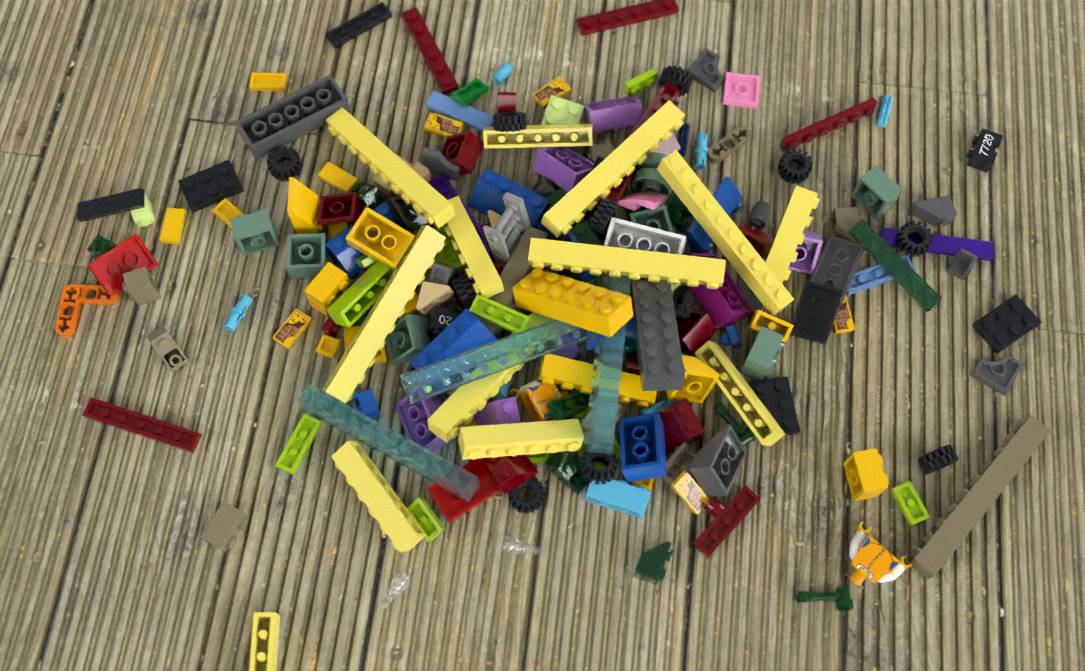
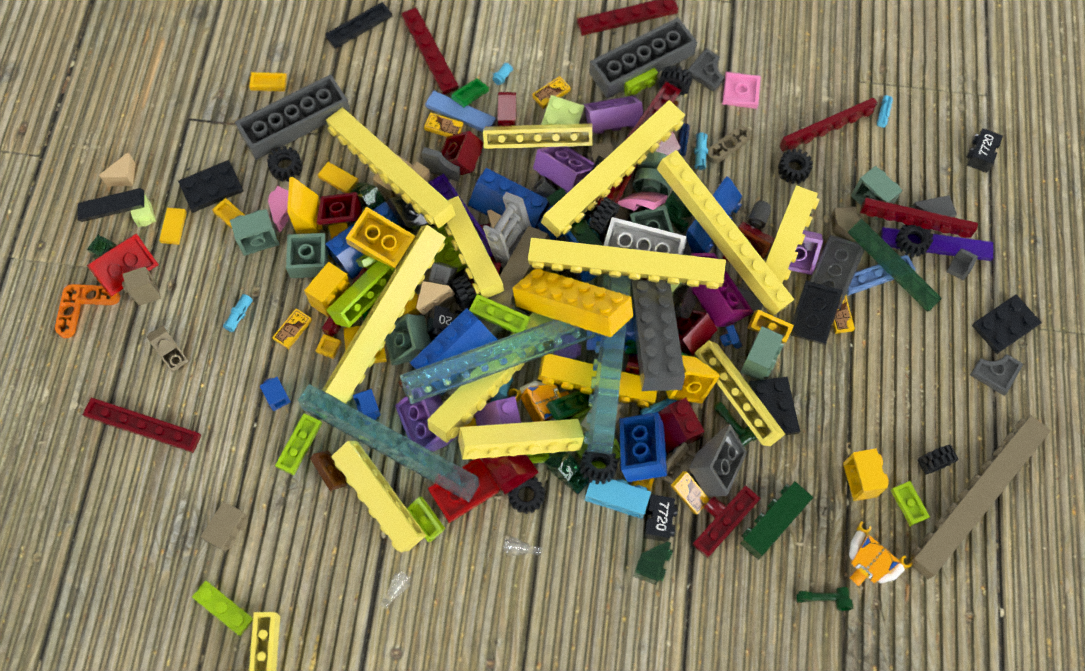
black tyre [493,112,526,132] -> none
none -> tan slope [99,152,135,186]
none -> lime plate [192,581,253,636]
none -> blue brick [260,377,291,411]
none -> bright pink slope [268,186,290,232]
none -> reddish brown plate [310,450,347,491]
none -> dark grey brick [589,17,697,99]
none -> black brick [644,494,678,542]
none -> dark green brick [740,481,814,560]
none -> dark red plate [860,198,978,238]

